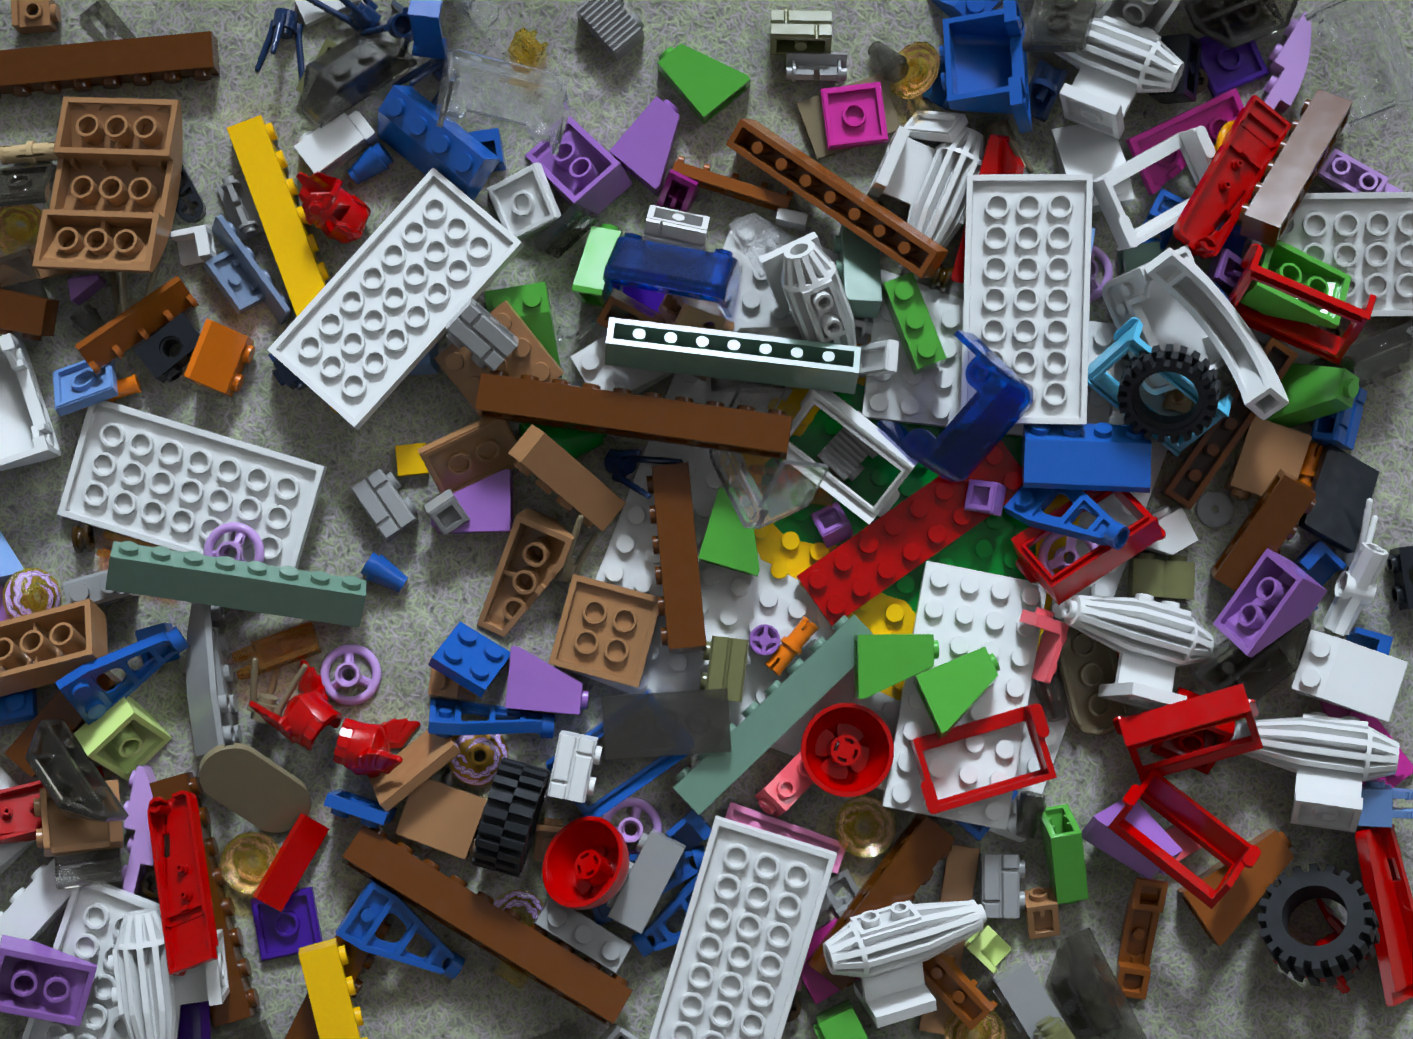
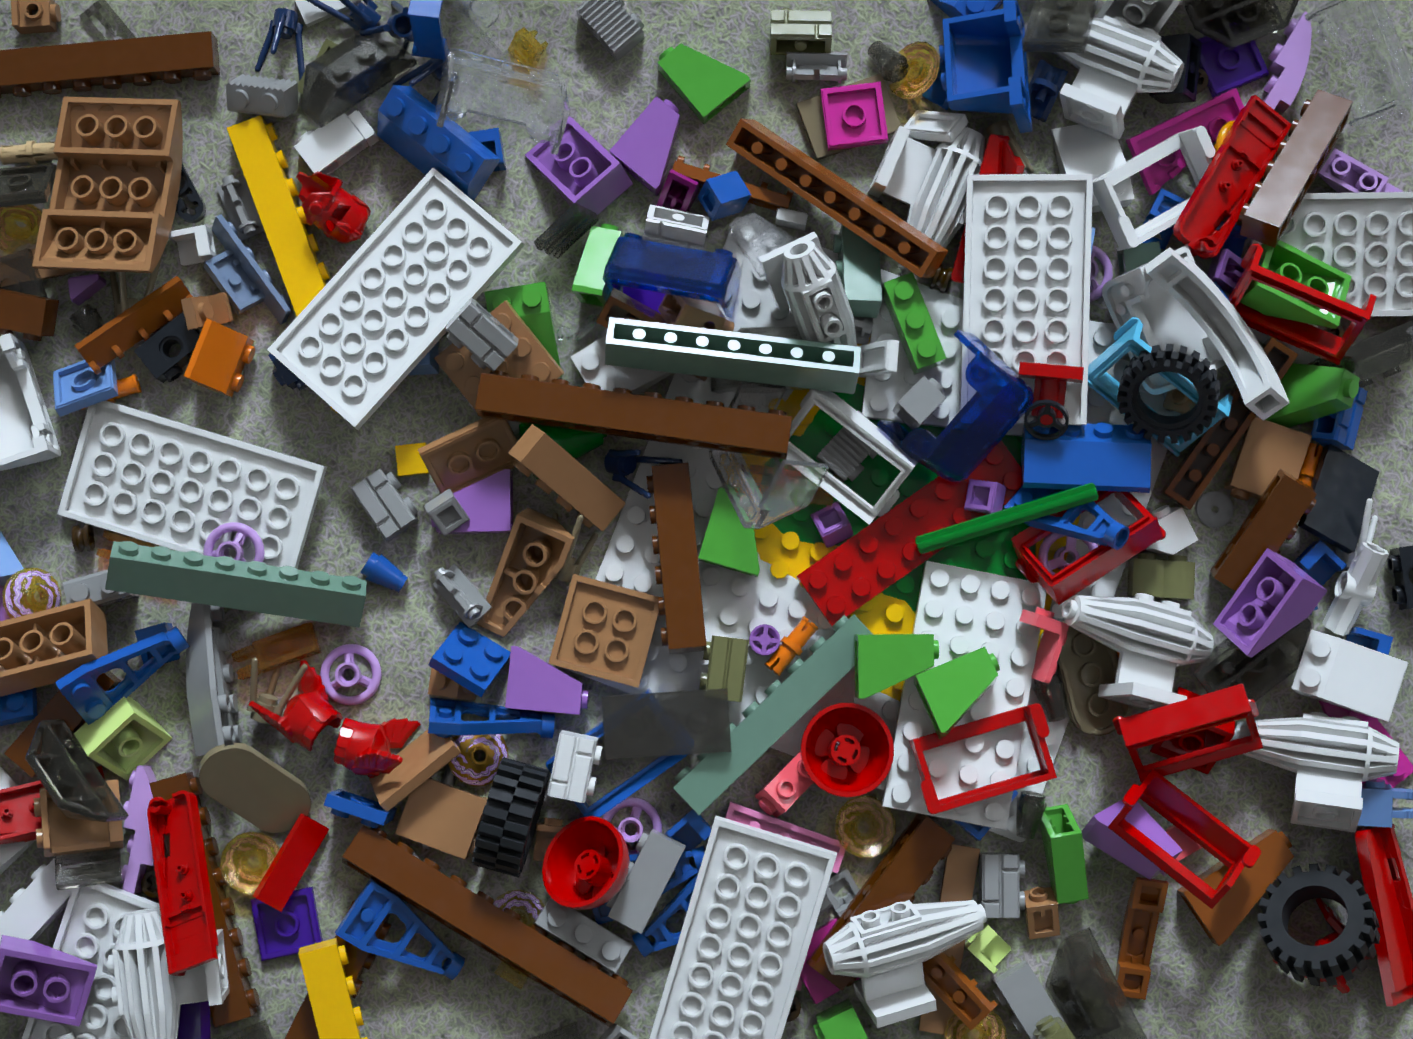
blue cone [347,142,394,185] -> none
white tile [487,162,563,241] -> none
none -> medium nougat bracket [181,292,233,330]
none -> light grey brick [226,74,298,118]
none -> light grey hinge [433,563,493,628]
none -> blue panel [698,171,751,221]
none -> light grey brick [892,376,947,432]
none -> green axle [915,483,1098,554]
none -> red piece [1019,362,1084,440]

